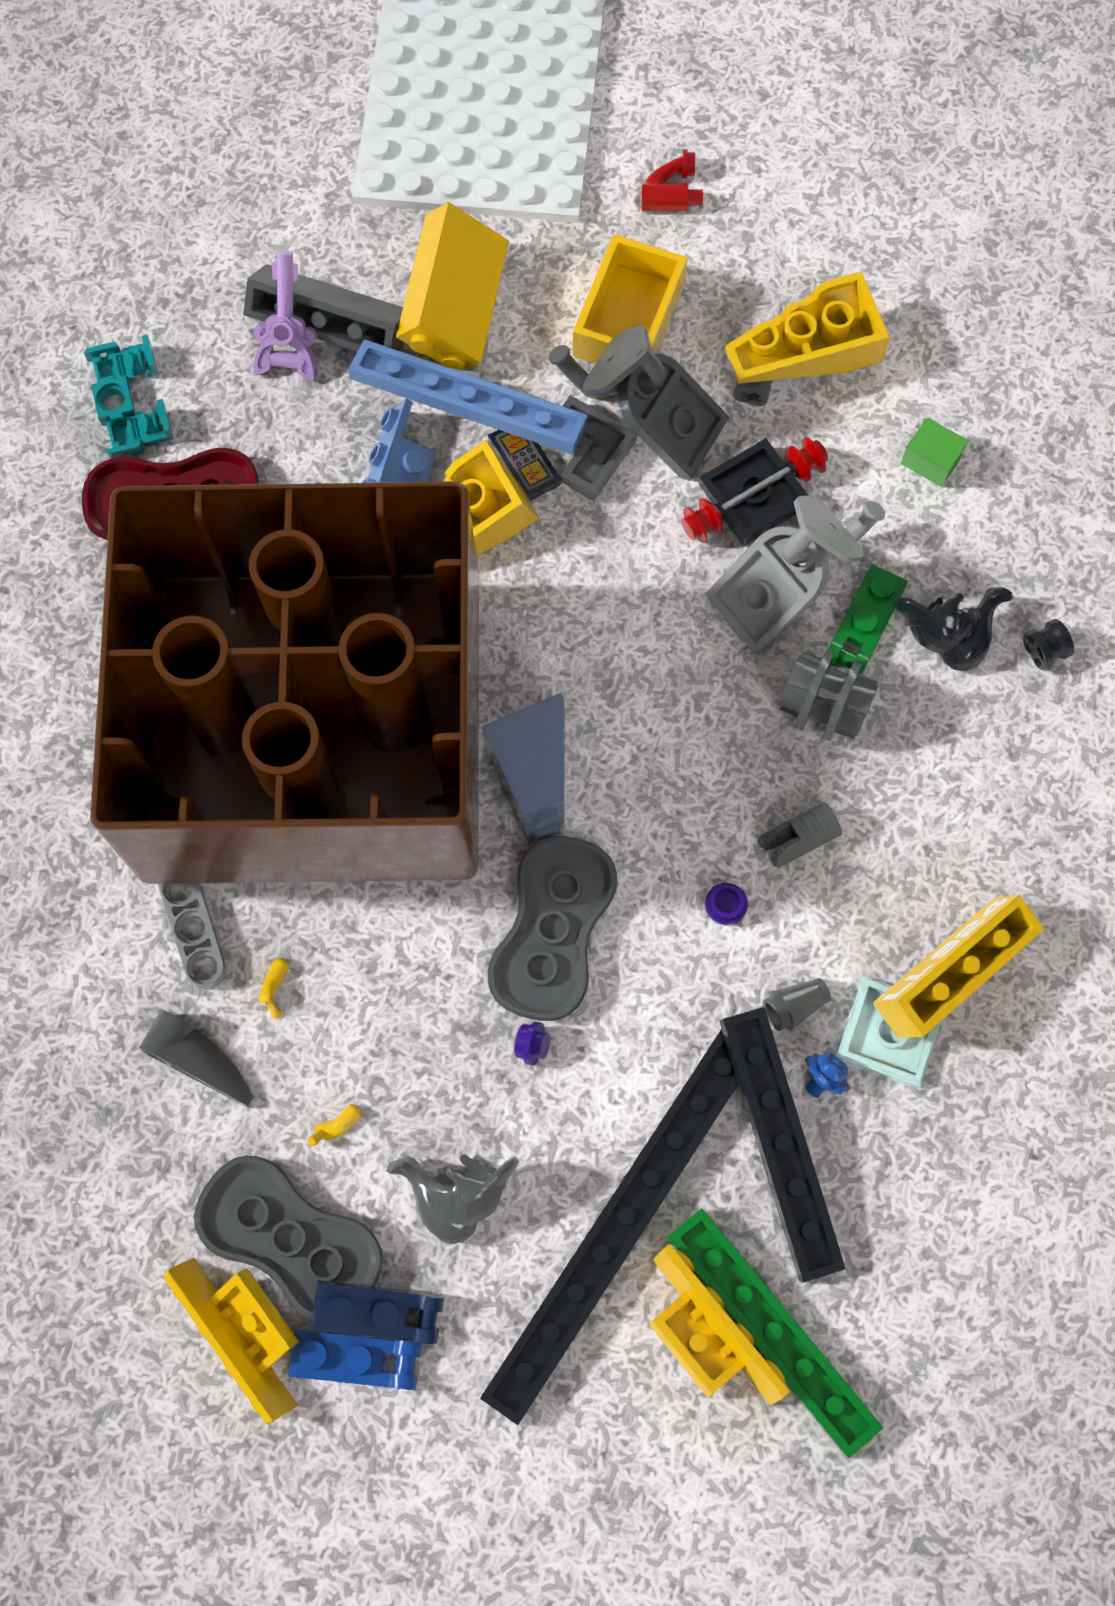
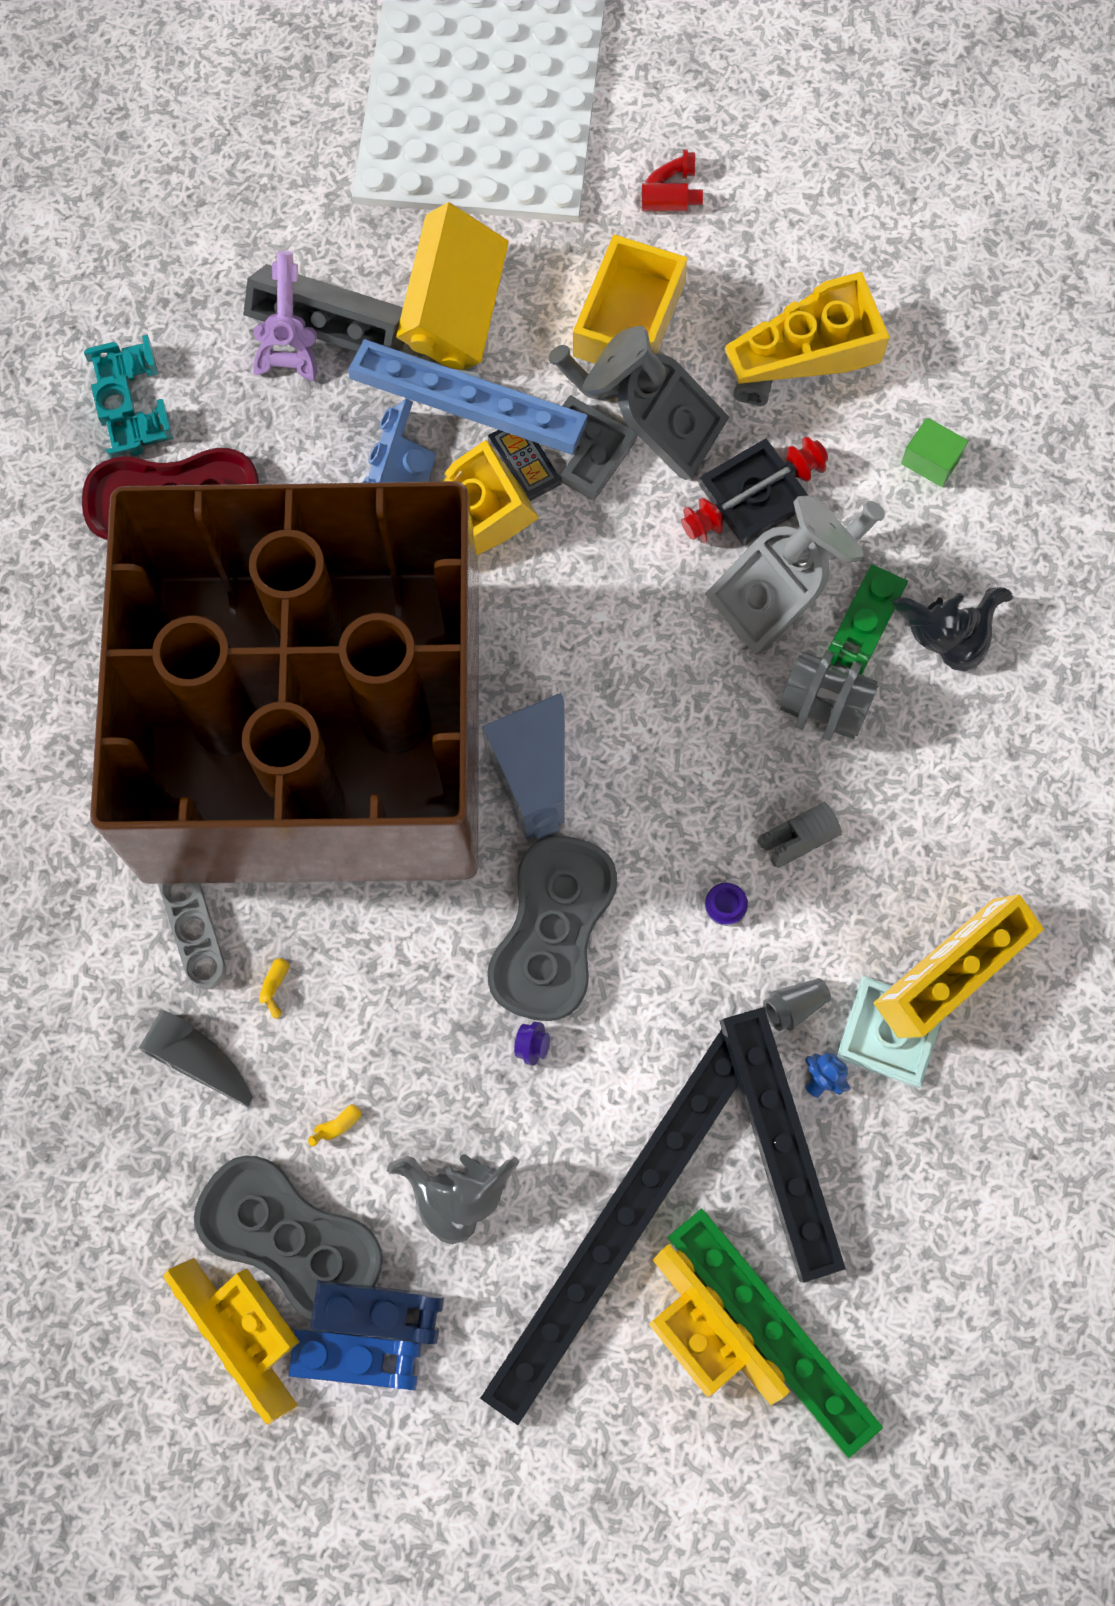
black wheel [1023,619,1074,670] -> none

